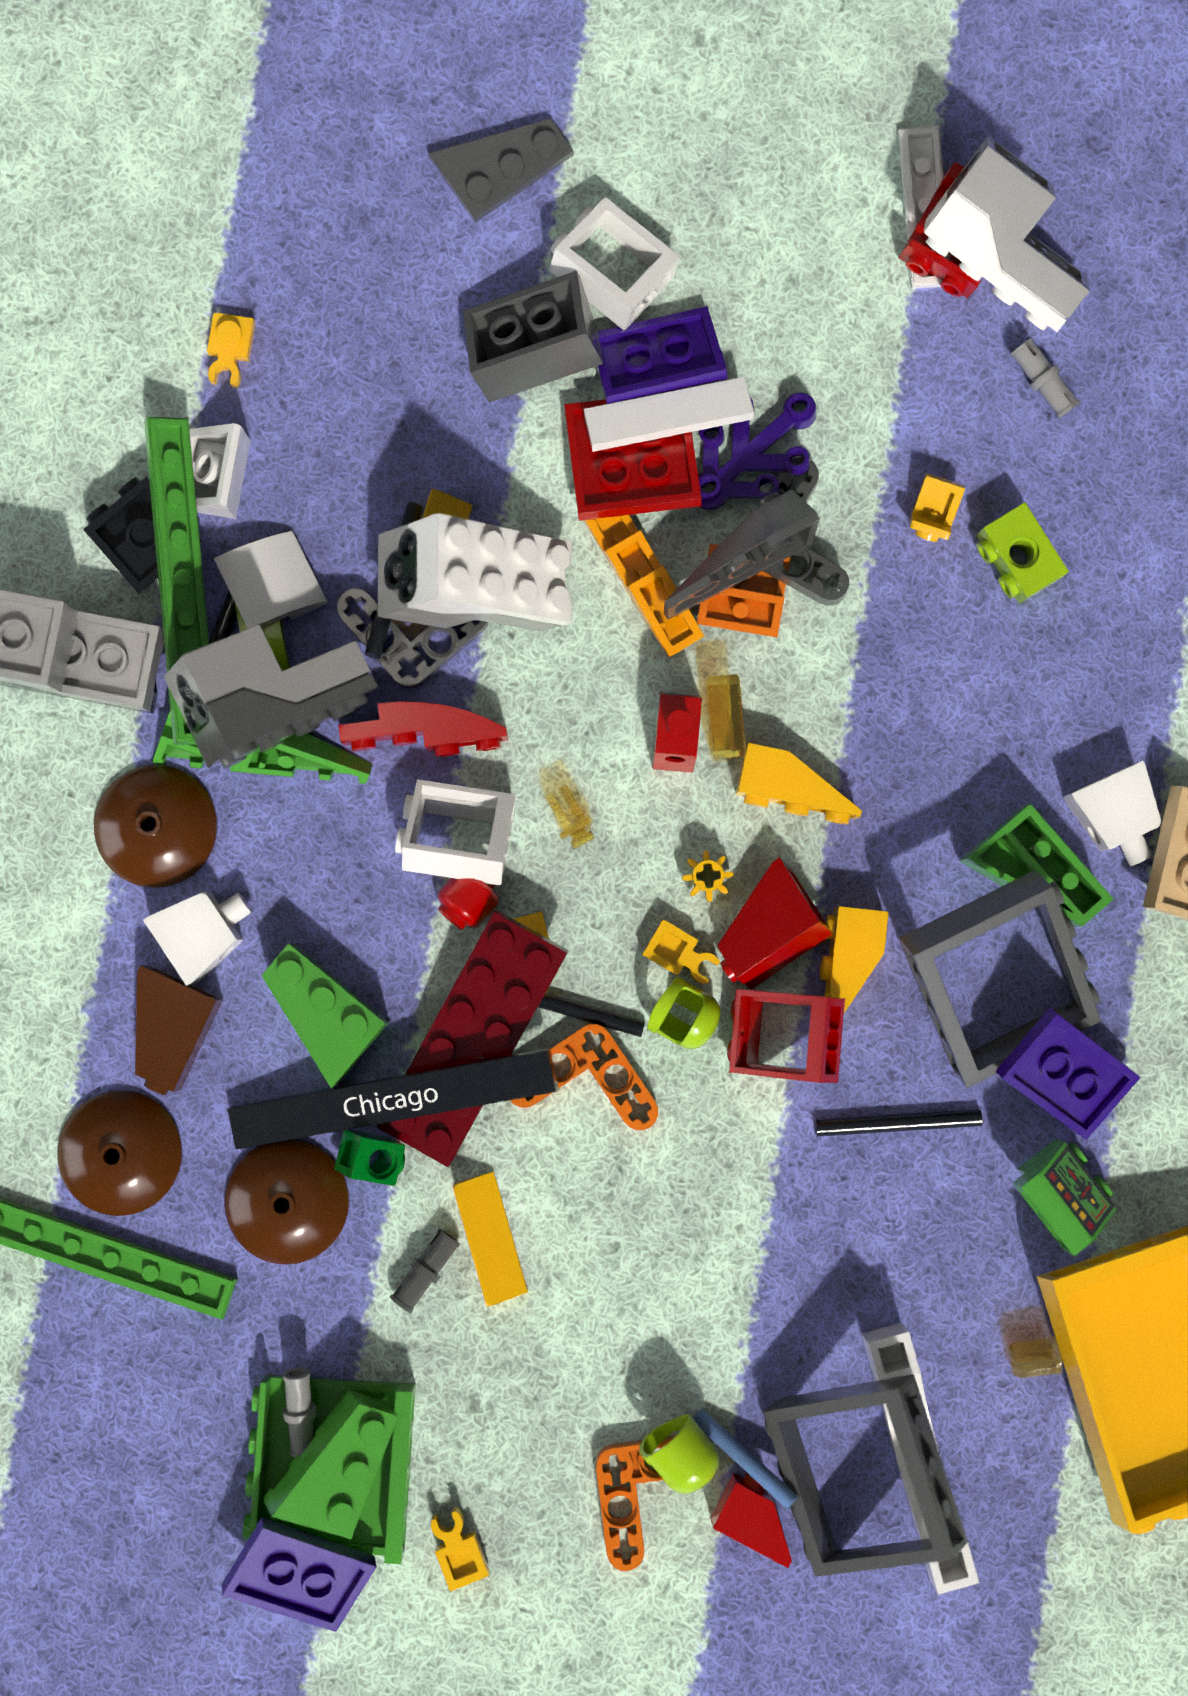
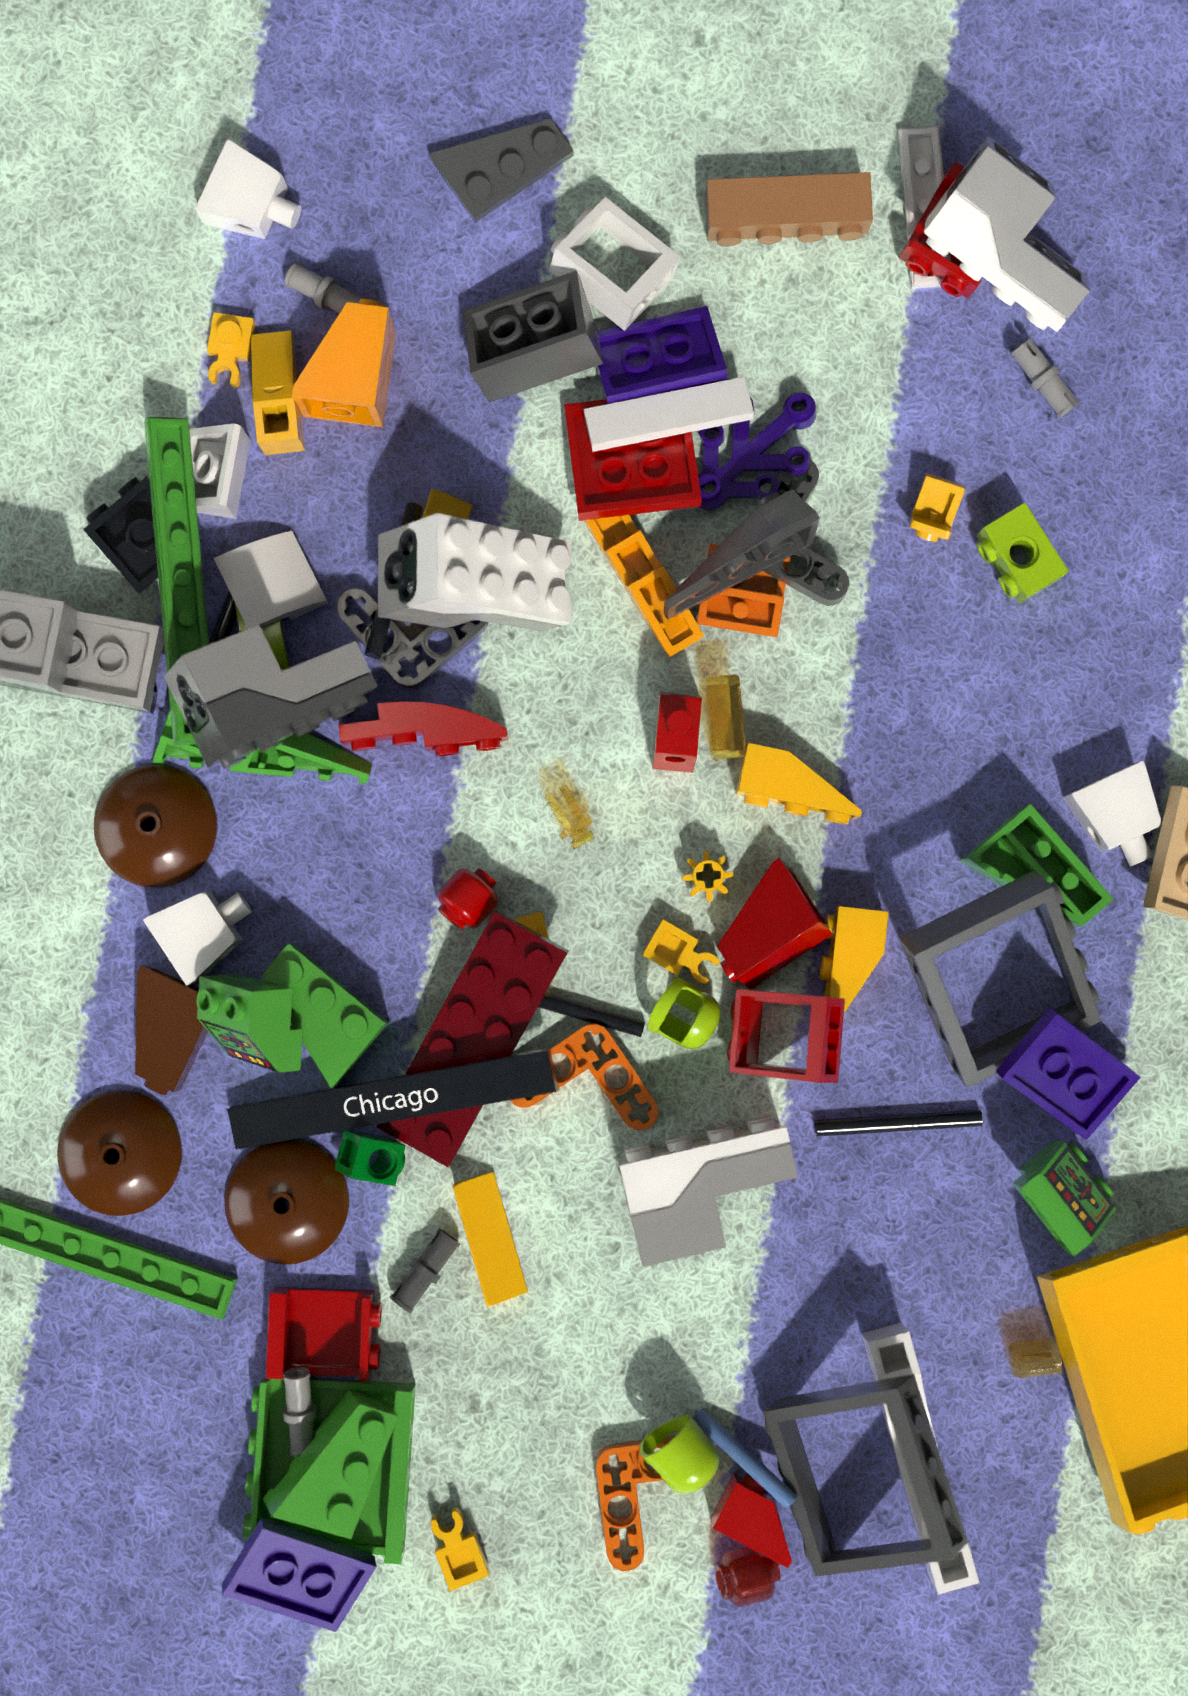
white window [395,779,516,885] -> none
none -> white torso [195,139,301,239]
none -> bright green piece [196,974,303,1073]
none -> yellow slope [251,330,306,455]
none -> red panel [266,1287,382,1381]
none -> light grey pin [284,262,366,313]
none -> light orange slope [292,299,396,427]
none -> piece [618,1115,798,1267]
none -> medium nougat brick [705,172,873,246]
none -> clear red head [715,1546,781,1607]

